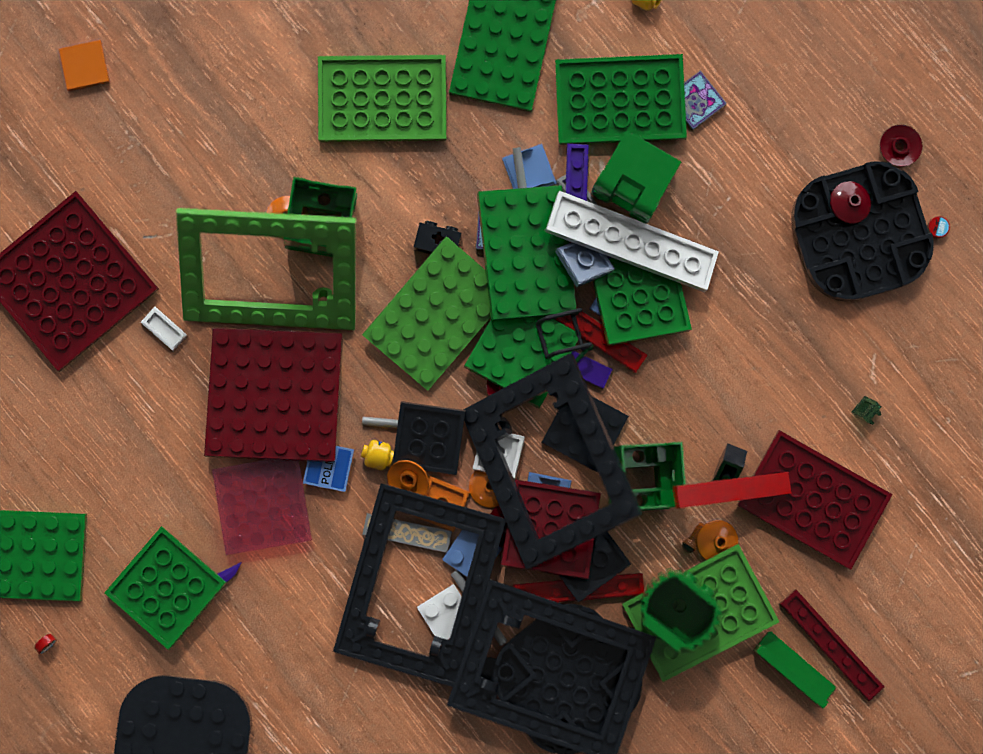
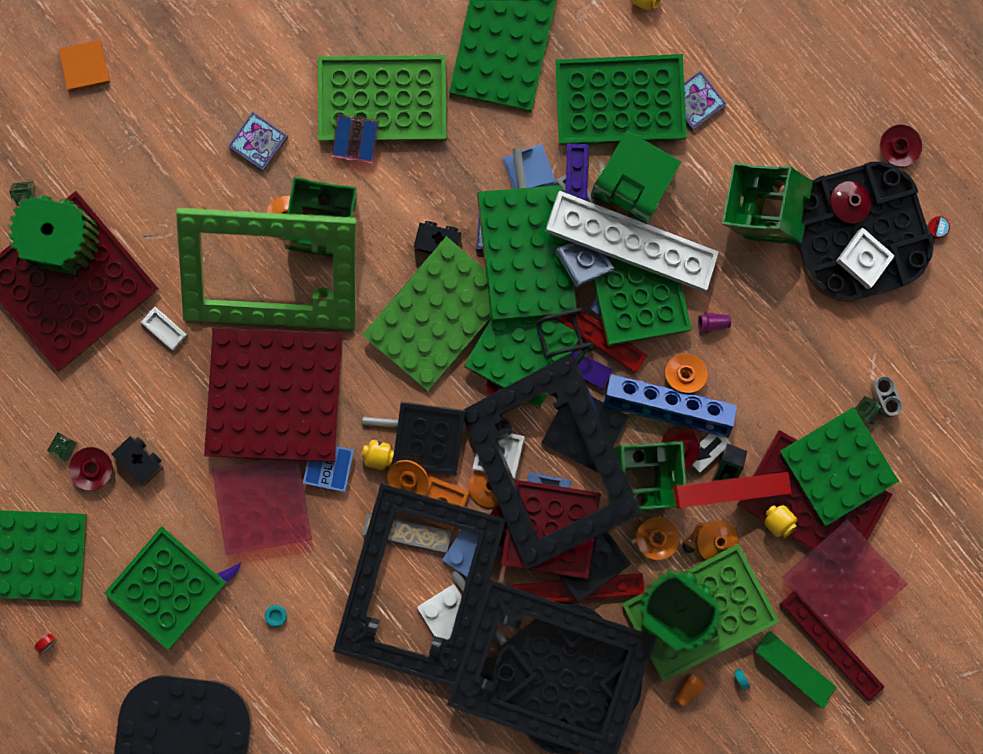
none -> green piece [8,195,99,275]
none -> clear green tile [9,181,36,206]
none -> clear green tile [47,432,78,462]
none -> dark red dish [69,447,113,490]
none -> black brick [111,436,163,486]
none -> tile [228,111,288,171]
none -> teal tile [265,605,287,627]
none -> piece [331,114,380,163]
none -> blue brick [603,374,737,438]
none -> orange dish [636,517,680,560]
none -> dark red dish [661,426,700,469]
none -> orange dish [665,353,708,394]
none -> orange cone [675,673,706,707]
none -> white tile [692,433,731,473]
none -> magenta cone [698,312,731,333]
none -> green piece [722,163,813,245]
none -> teal tile [734,668,751,691]
none -> yellow head [764,505,797,538]
none -> green plate [779,407,899,526]
none -> clear pink plate [782,519,908,641]
none -> white plate [836,228,894,289]
none -> light grey beam [871,376,902,417]

